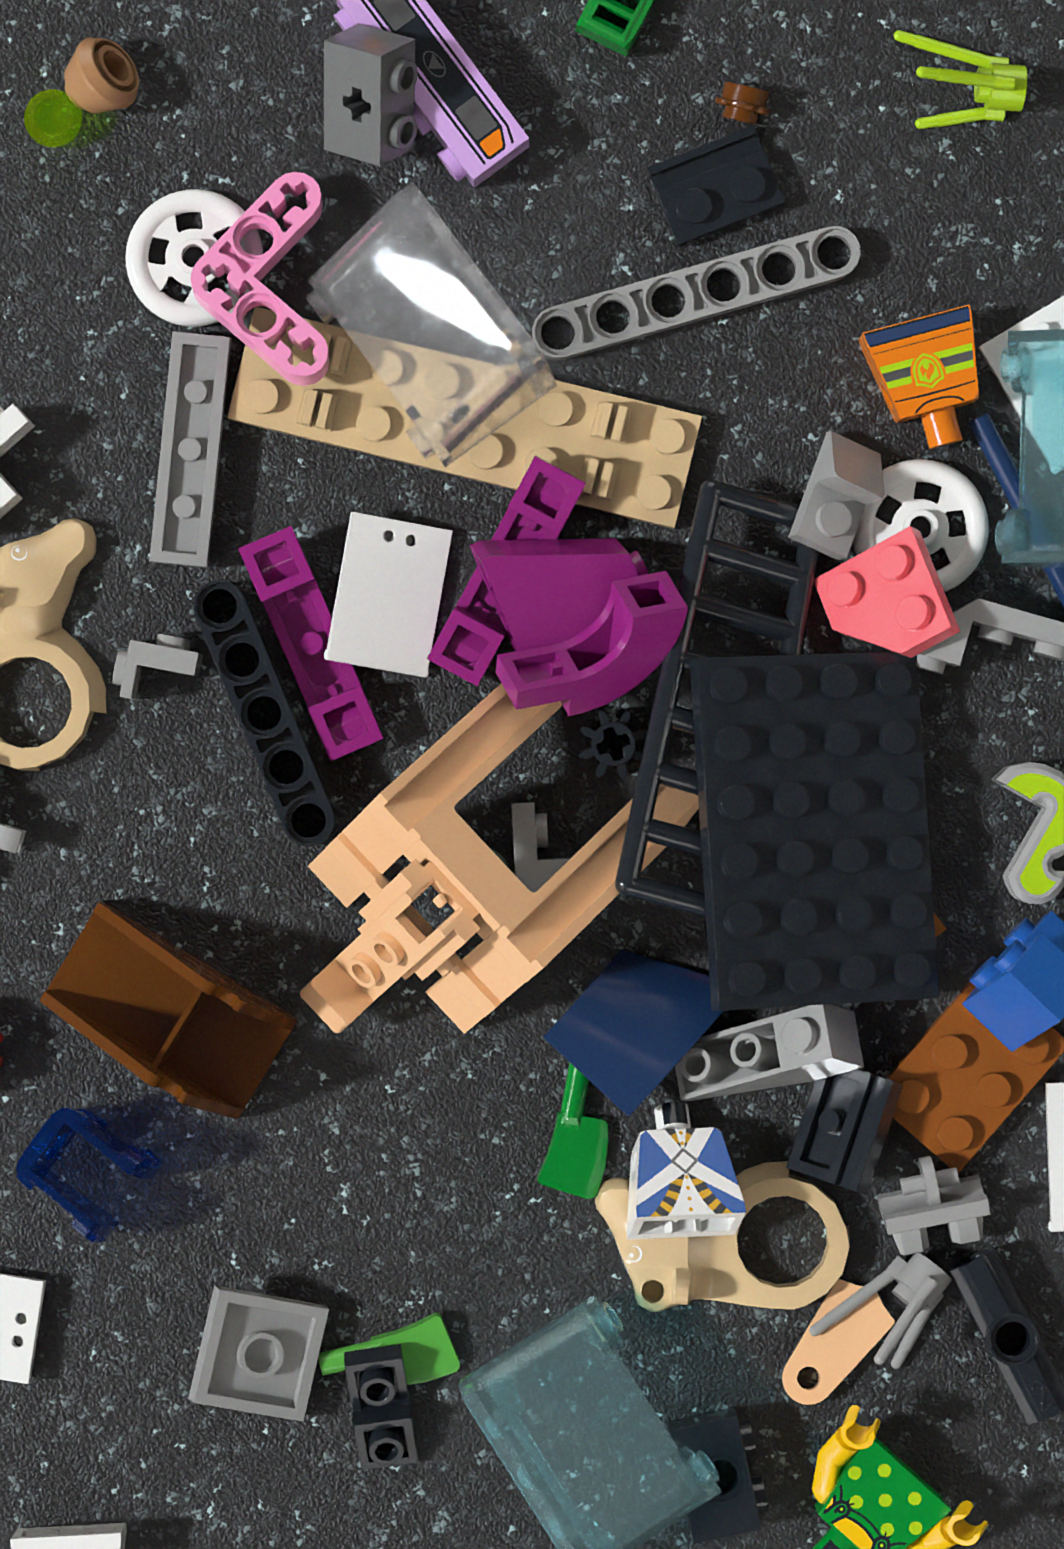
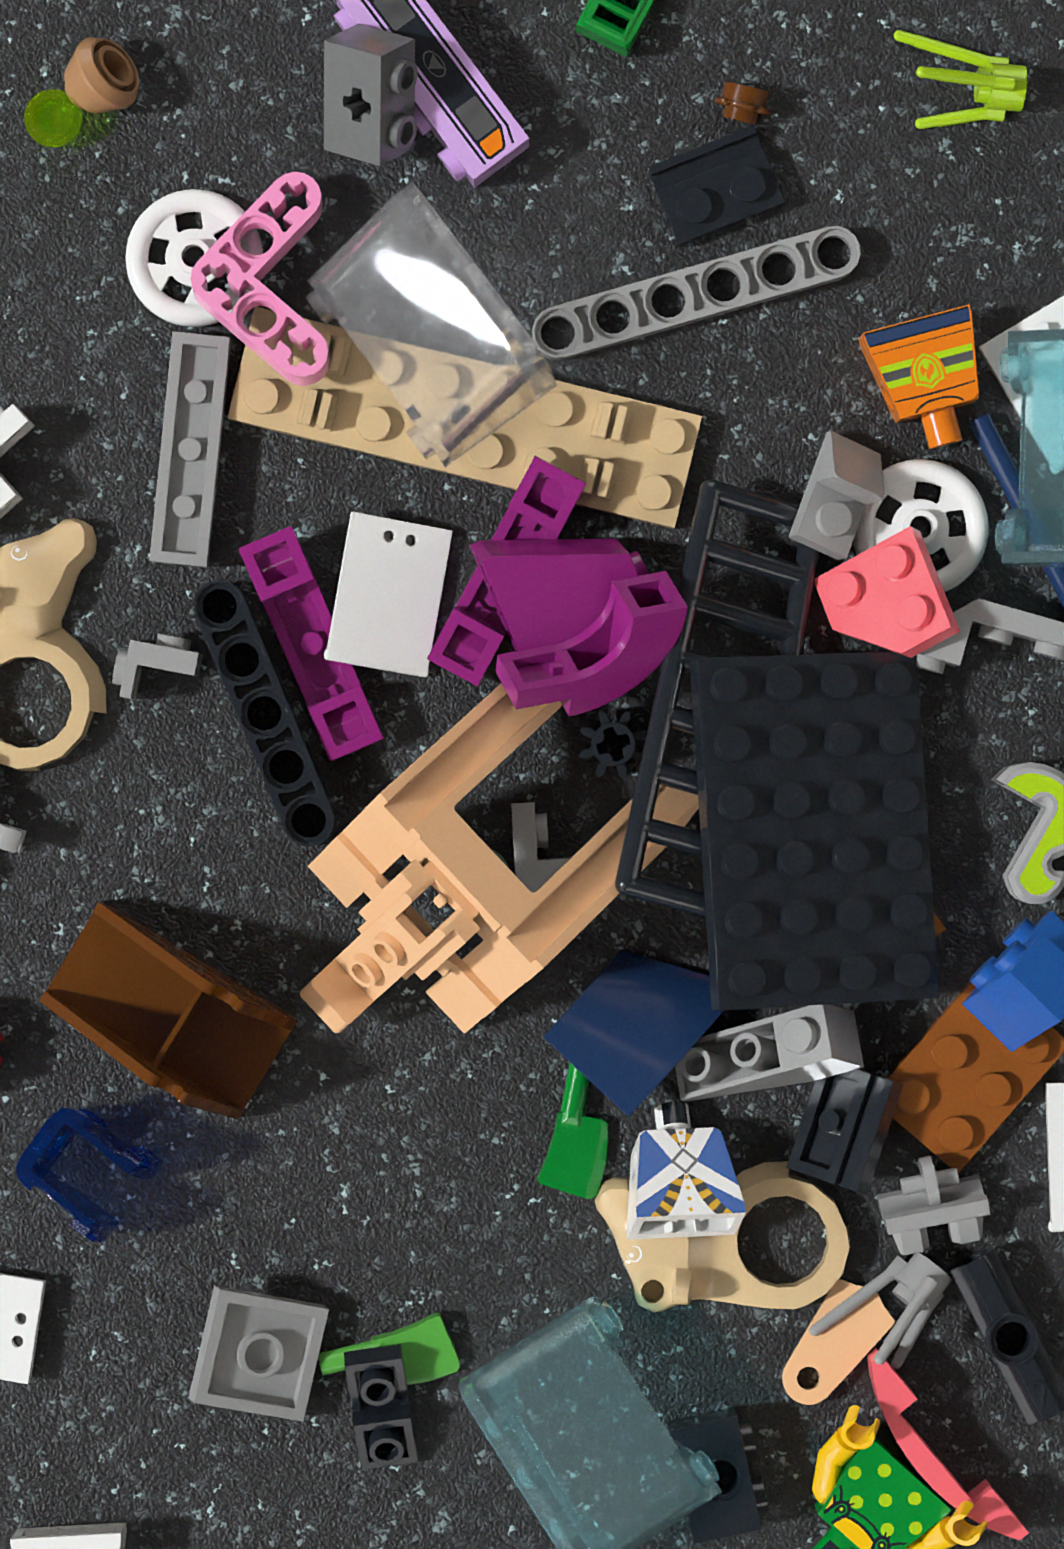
none -> coral slope [867,1347,1029,1540]

